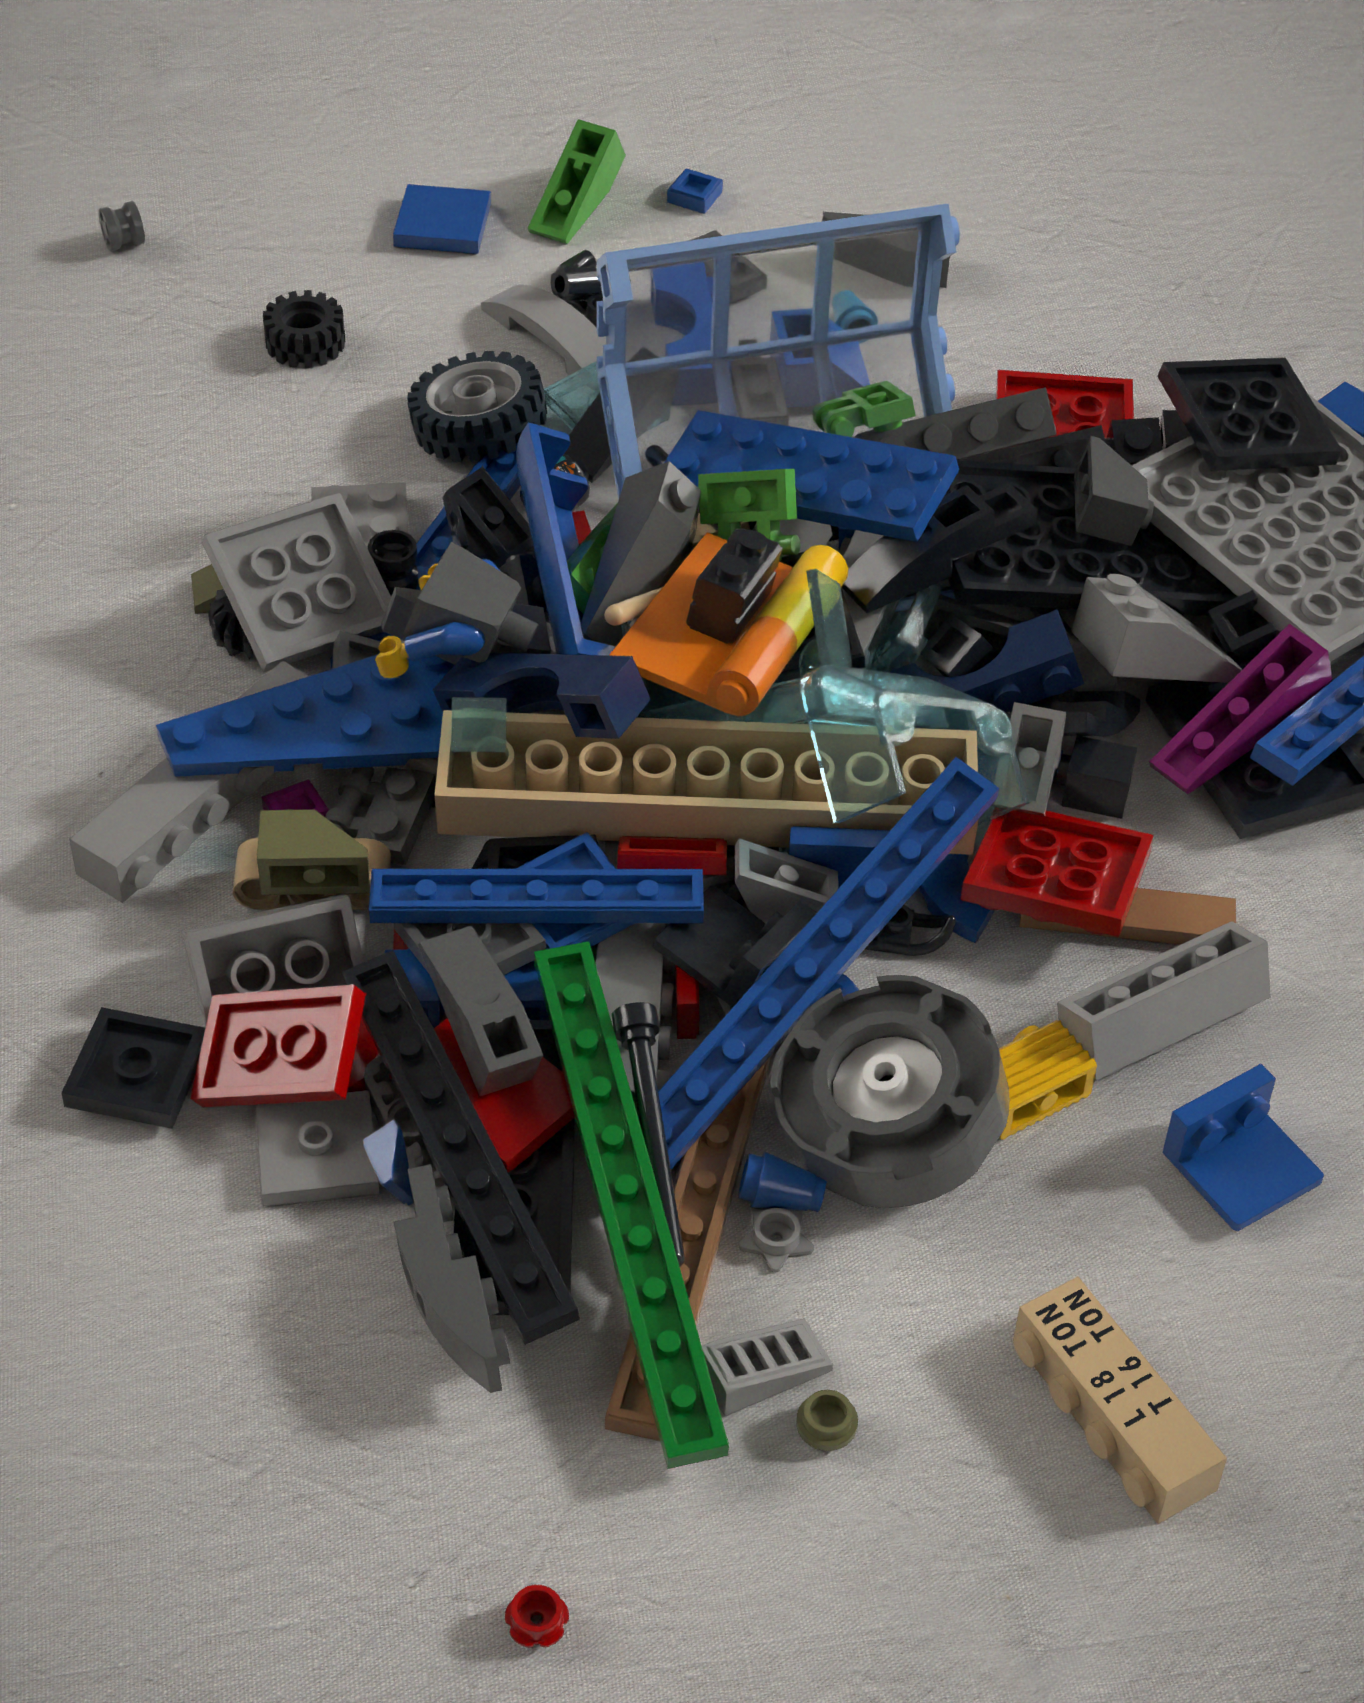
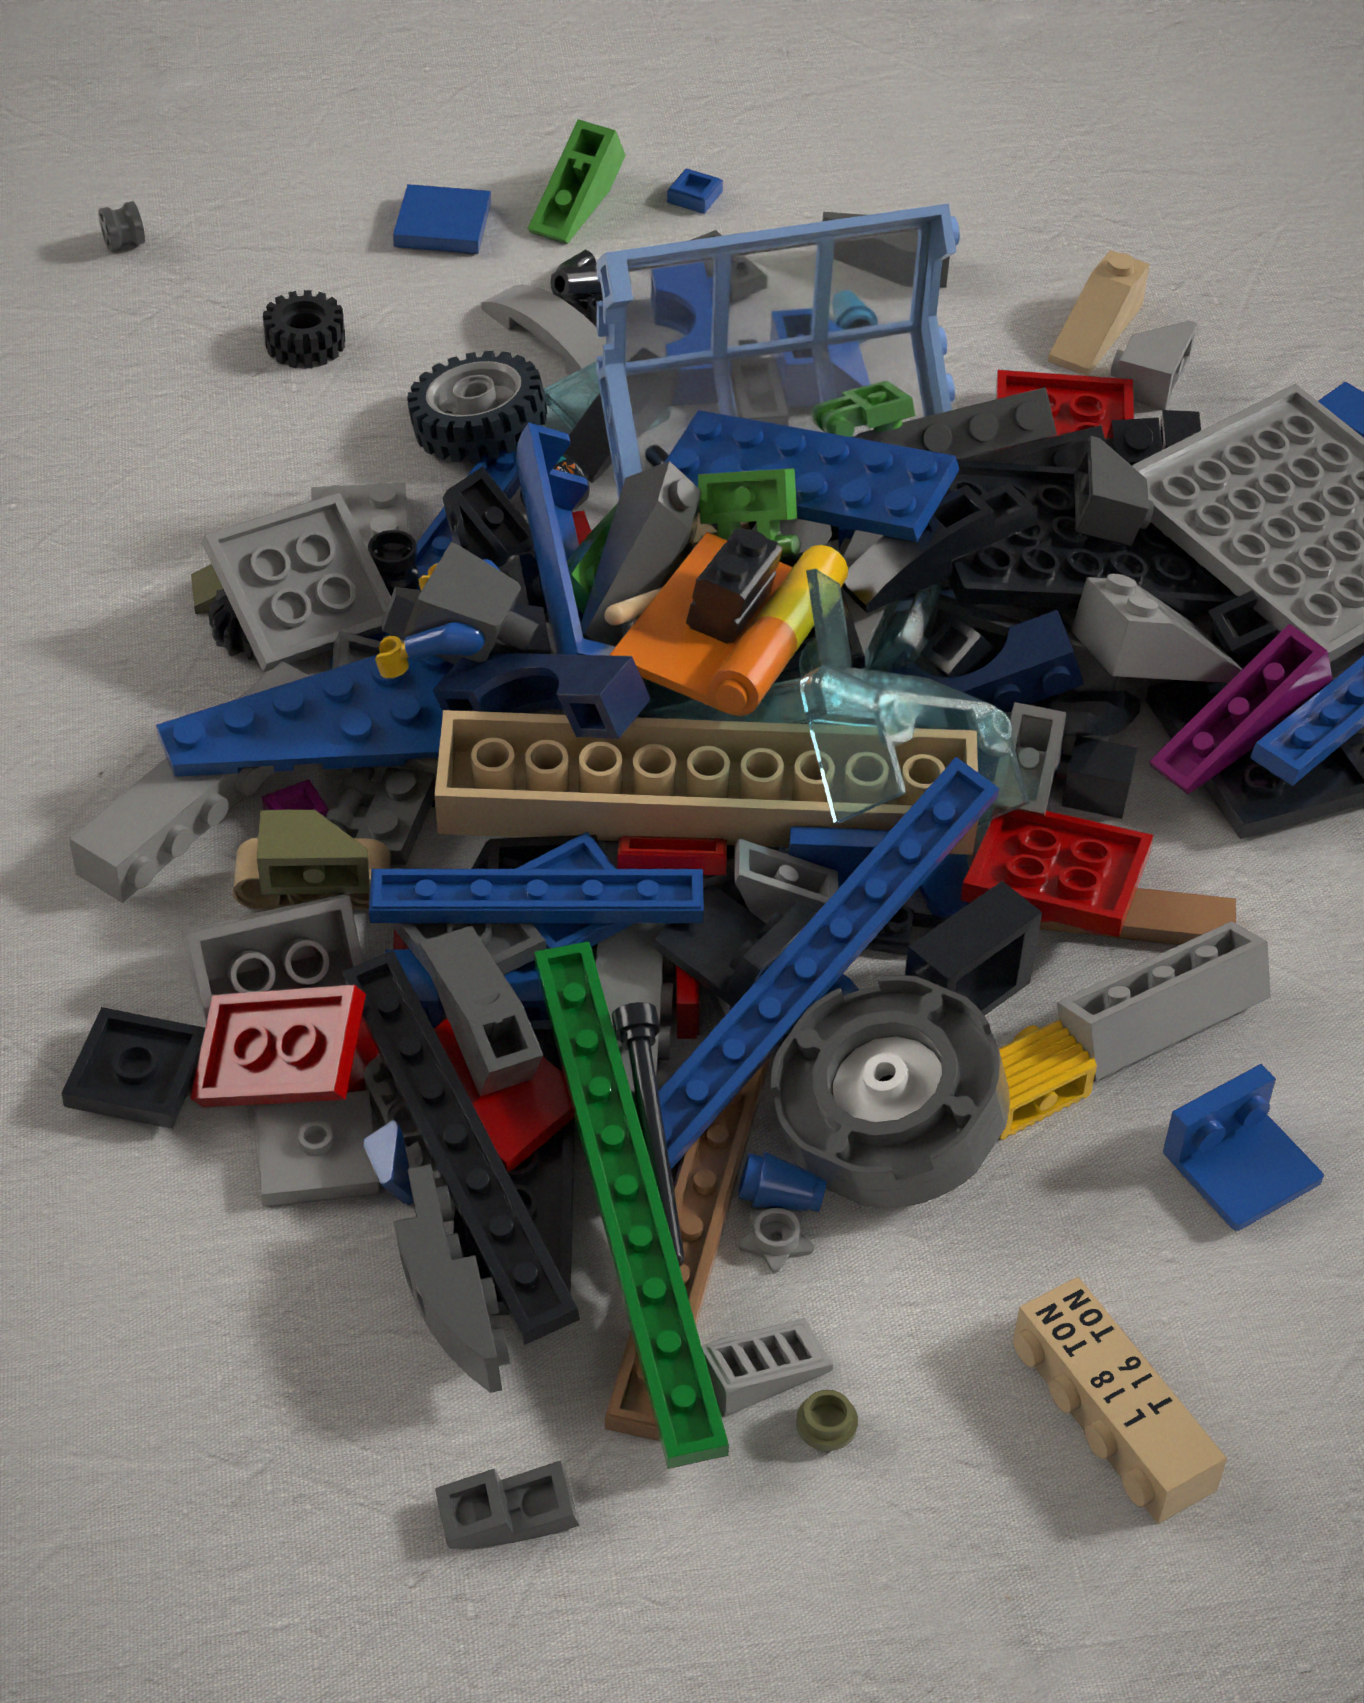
clear light blue slope [451,697,507,752] -> none
red plate [505,1585,569,1648] -> none
black plate [1157,357,1342,471] -> none
none -> dark grey slope [435,1460,579,1549]
none -> black window [905,881,1042,1016]
none -> tan slope [1048,250,1150,376]
none -> light grey slope [1110,321,1197,410]

